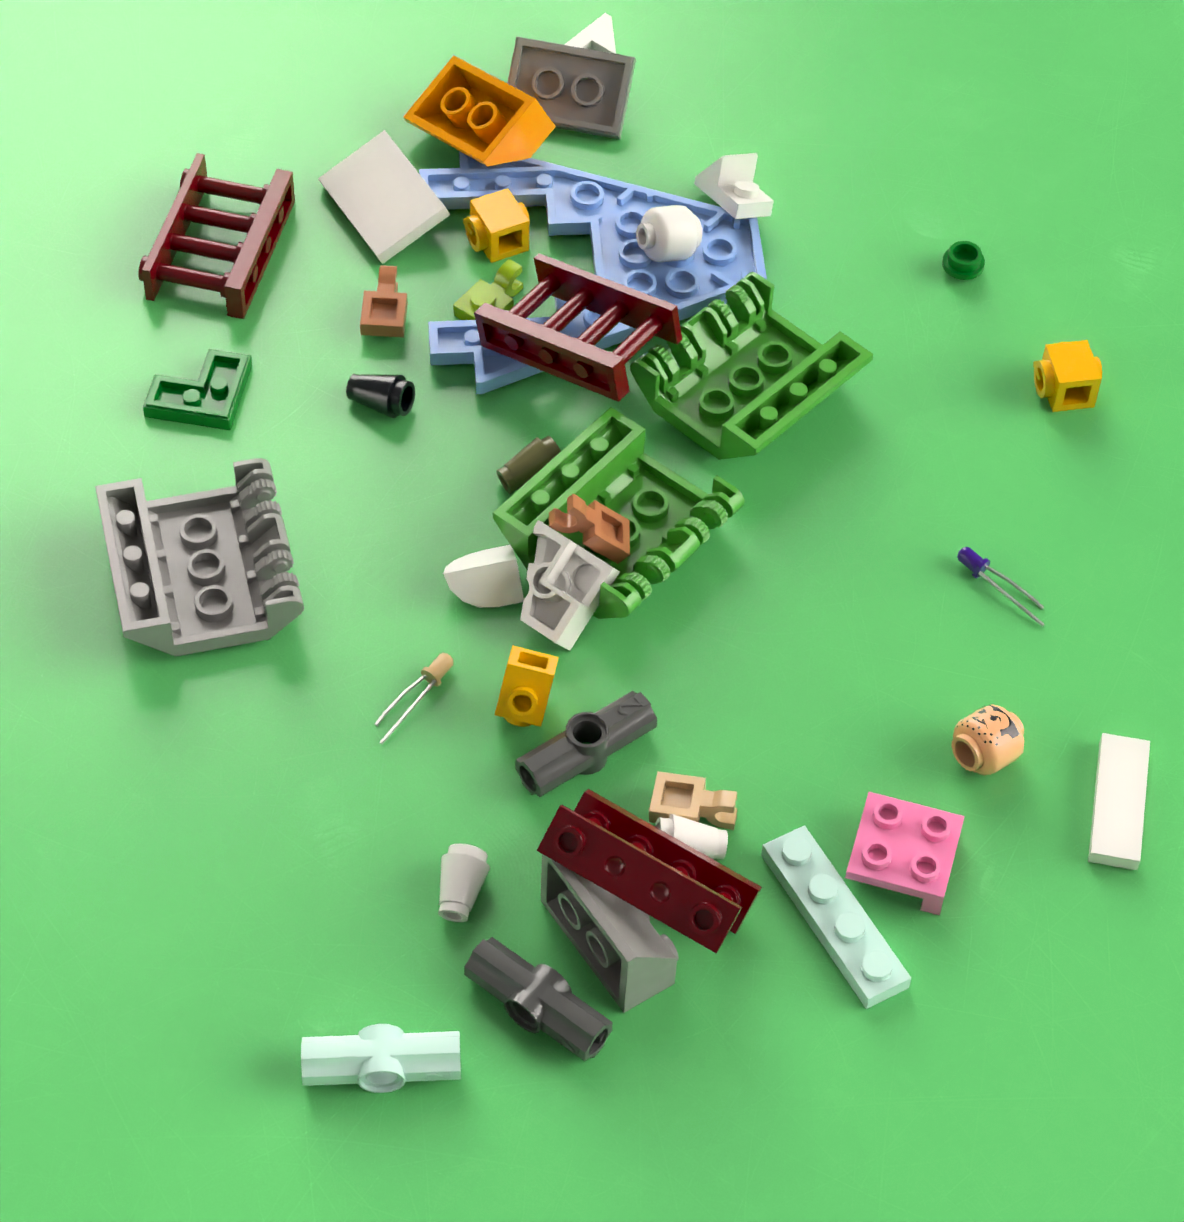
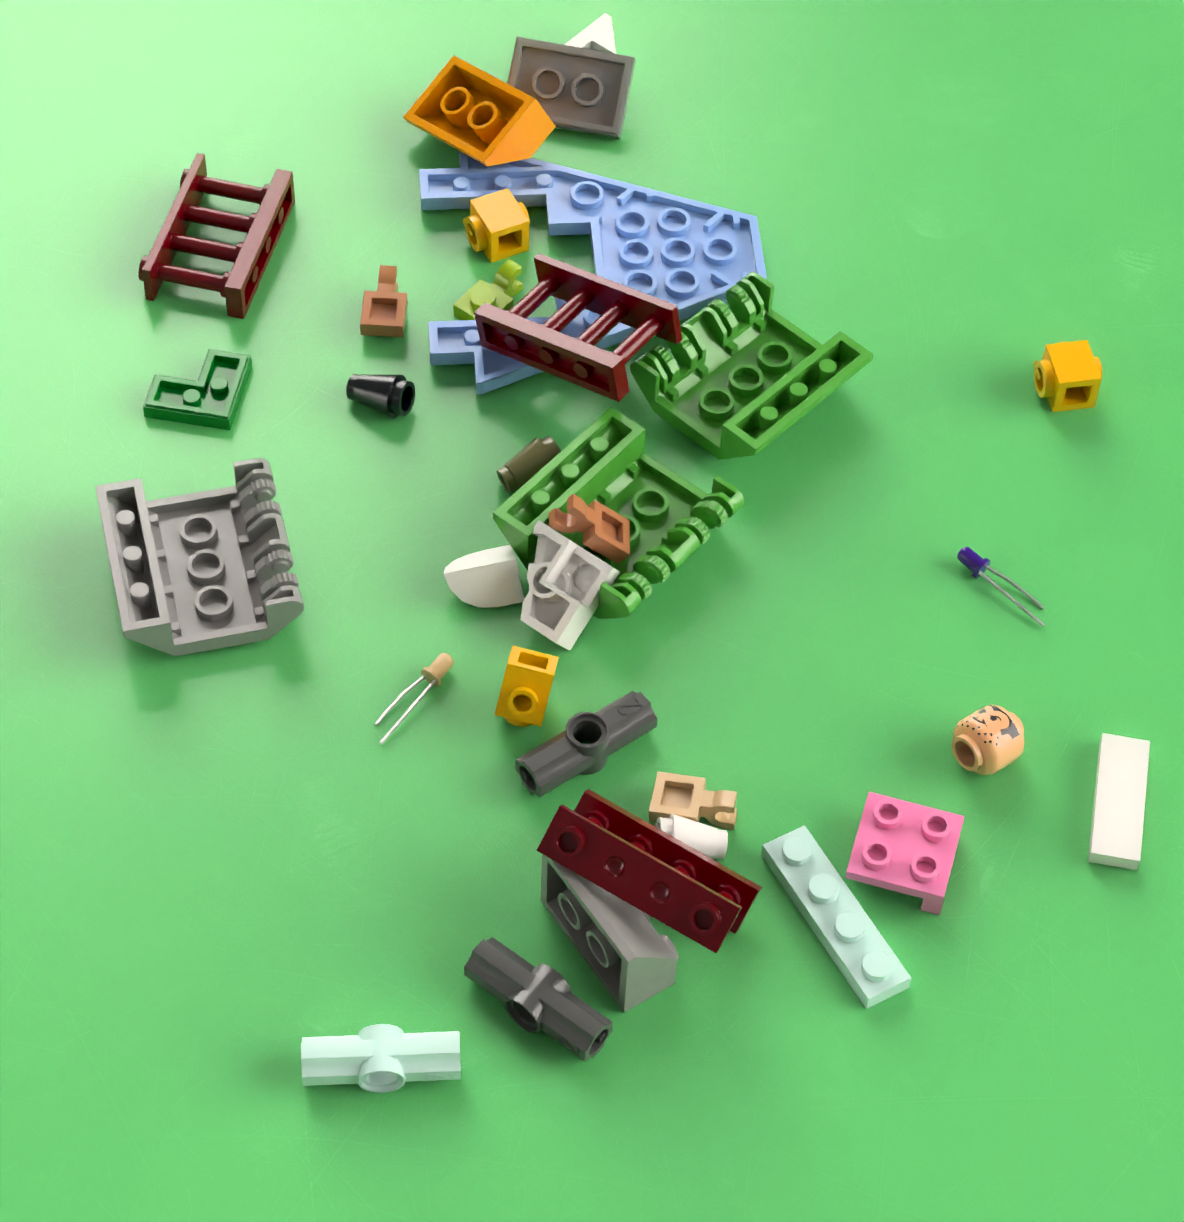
white tile [318,130,450,264] -> none
white cone [438,844,490,922] -> none
white head [636,205,702,263] -> none
white slope [694,153,774,219] -> none
green plate [942,241,985,280] -> none

